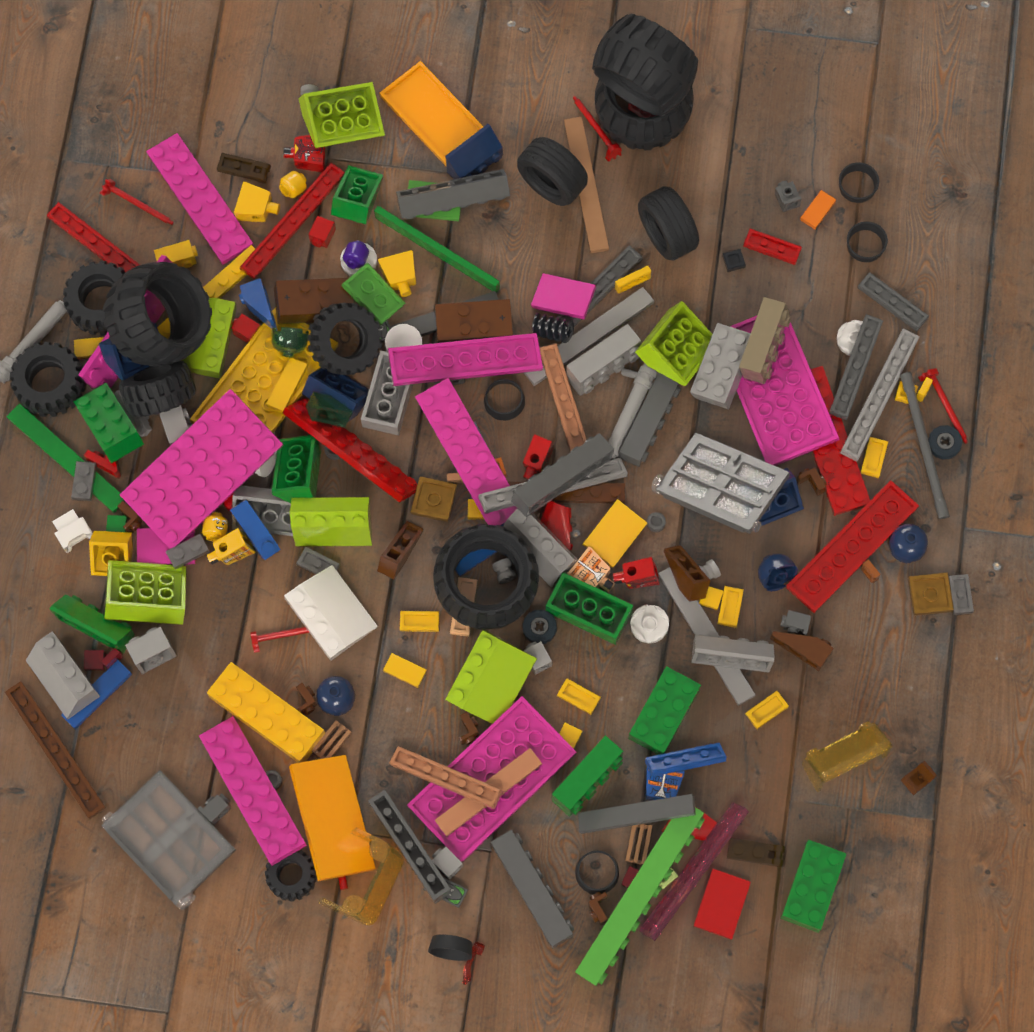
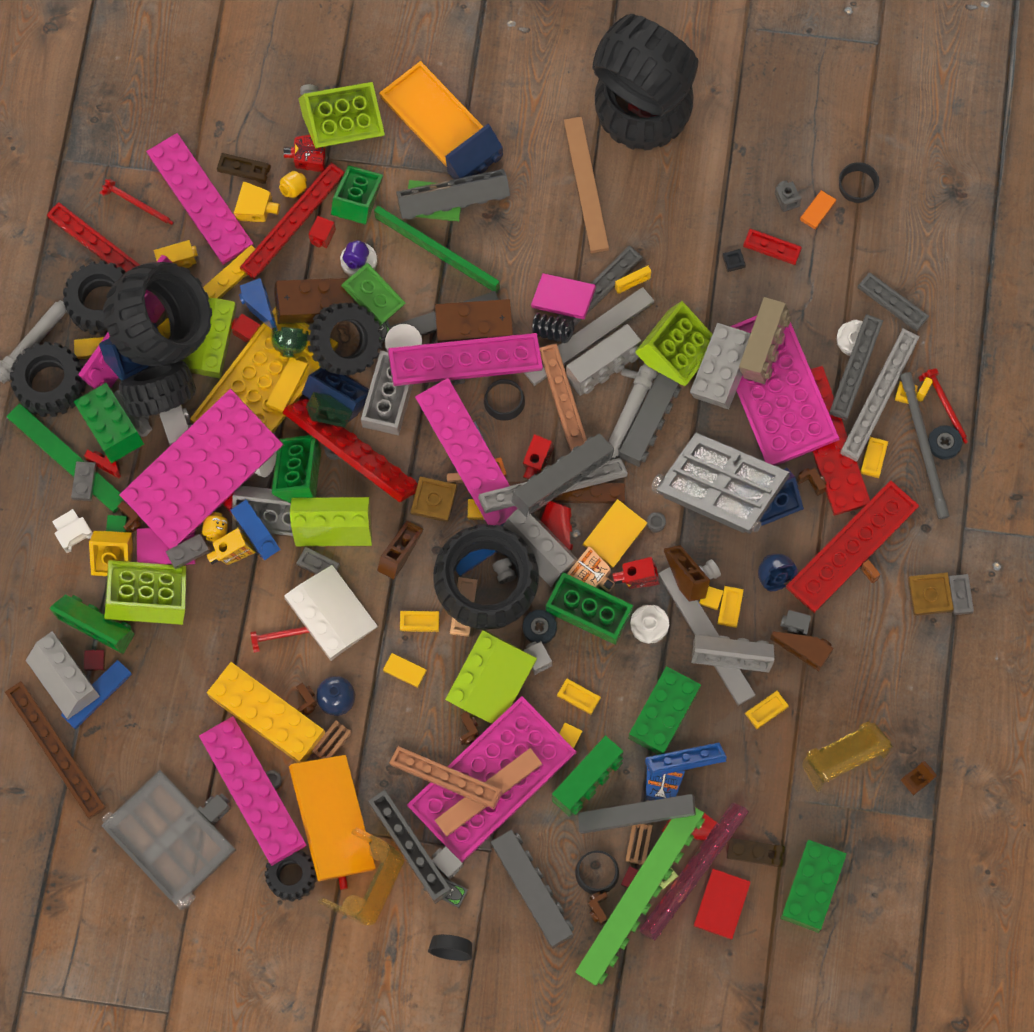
dark red tile [101,648,123,669] -> none
light grey brick [125,627,177,674] -> none
yellow torso [378,250,416,297] -> none
clear red piece [462,942,485,985] -> none
black tyre [517,137,588,206] -> none
red piece [573,96,622,162] -> none
black tyre [638,186,700,261] -> none
black tyre [847,221,888,262] -> none
dark blue cylinder [888,524,928,563] -> none

